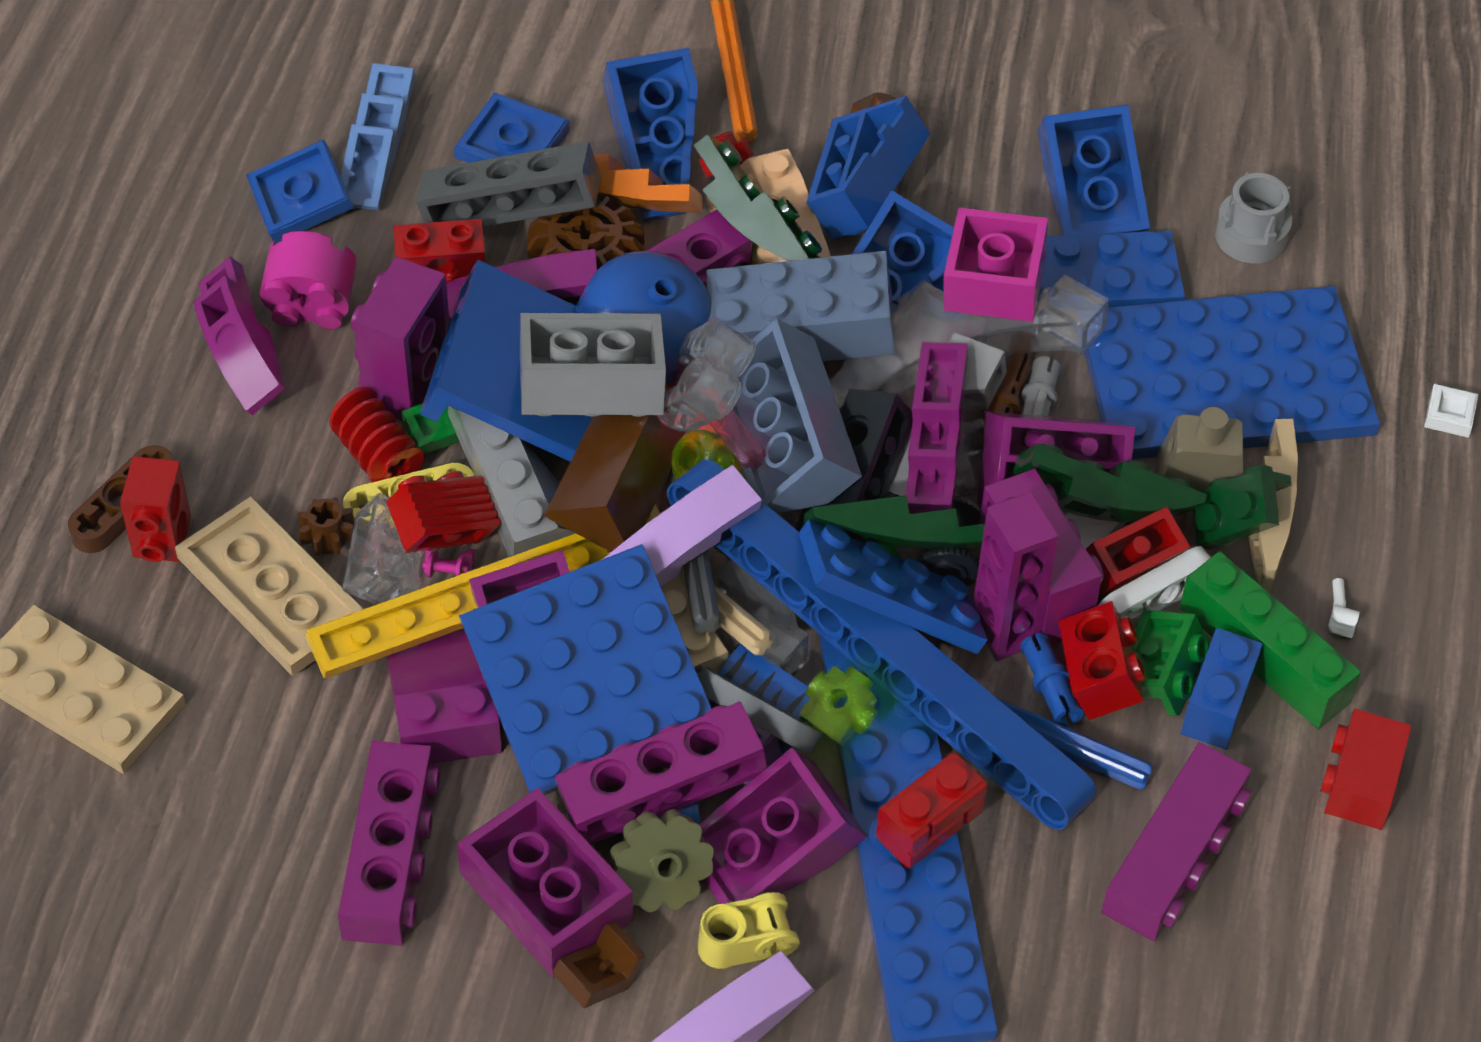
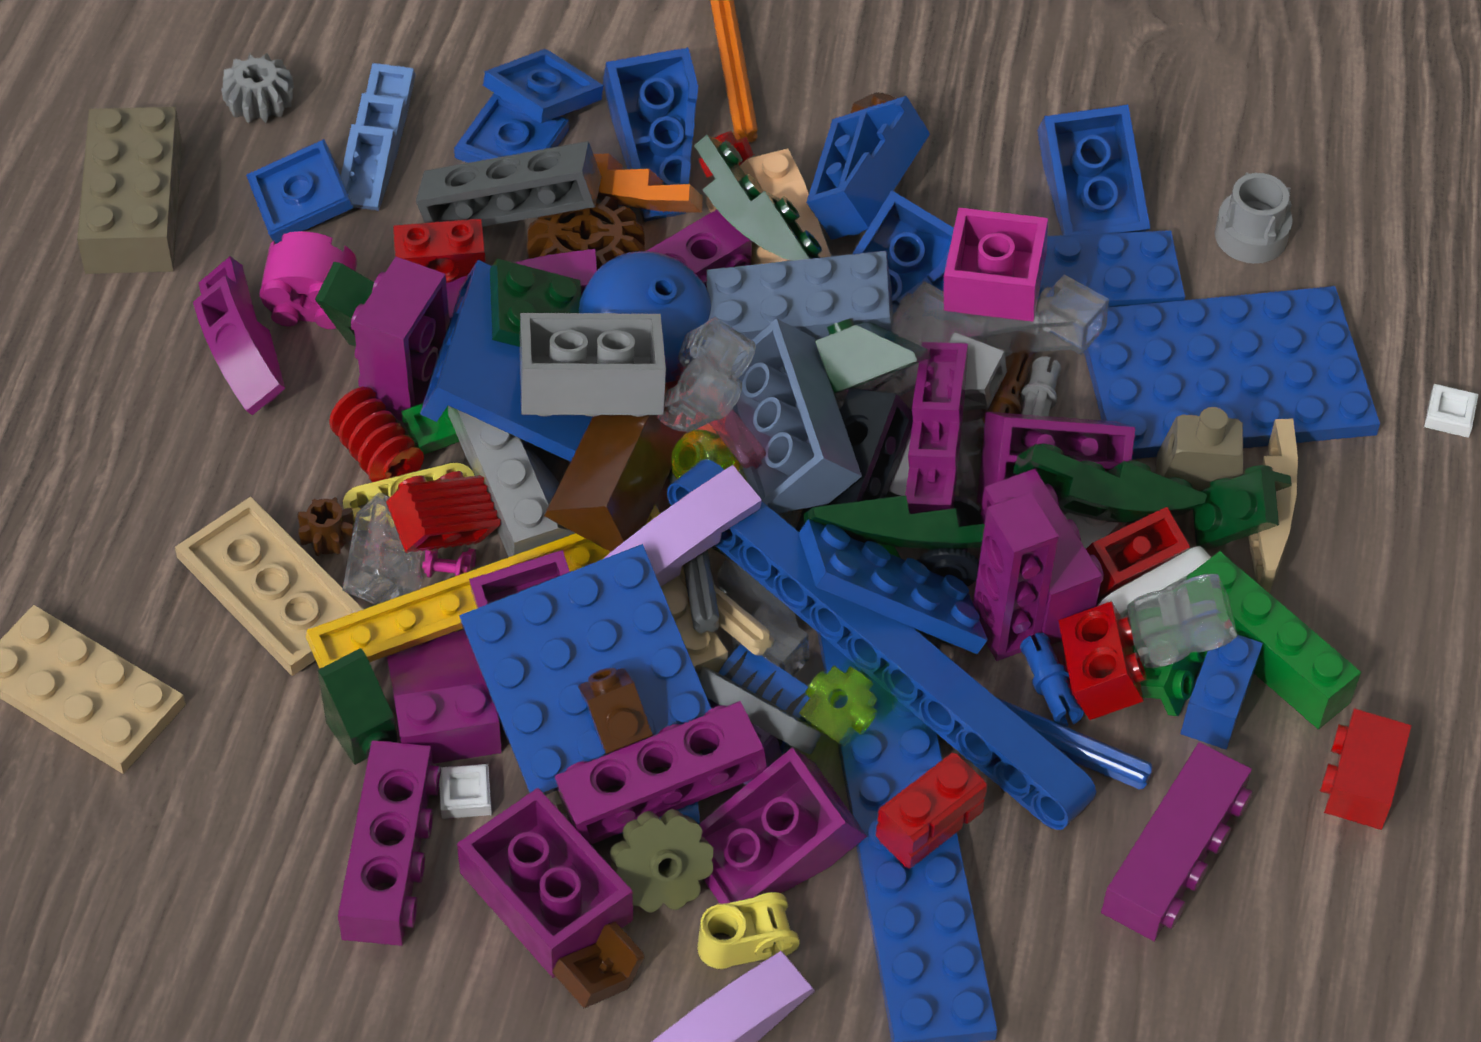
reddish brown beam [68,445,174,553] -> none
red brick [120,456,191,562] -> none
white hand [1328,578,1360,639] -> none
none -> dark tan brick [77,107,182,274]
none -> light grey gear [221,53,294,124]
none -> dark green slope [315,262,374,346]
none -> dark green slope [317,648,397,765]
none -> white tile [439,764,492,819]
none -> blue plate [483,48,604,123]
none -> dark green plate [490,258,581,347]
none -> reddish brown bracket [578,668,653,754]
none -> slope [815,318,931,393]
none -> clear brick [1127,574,1238,668]

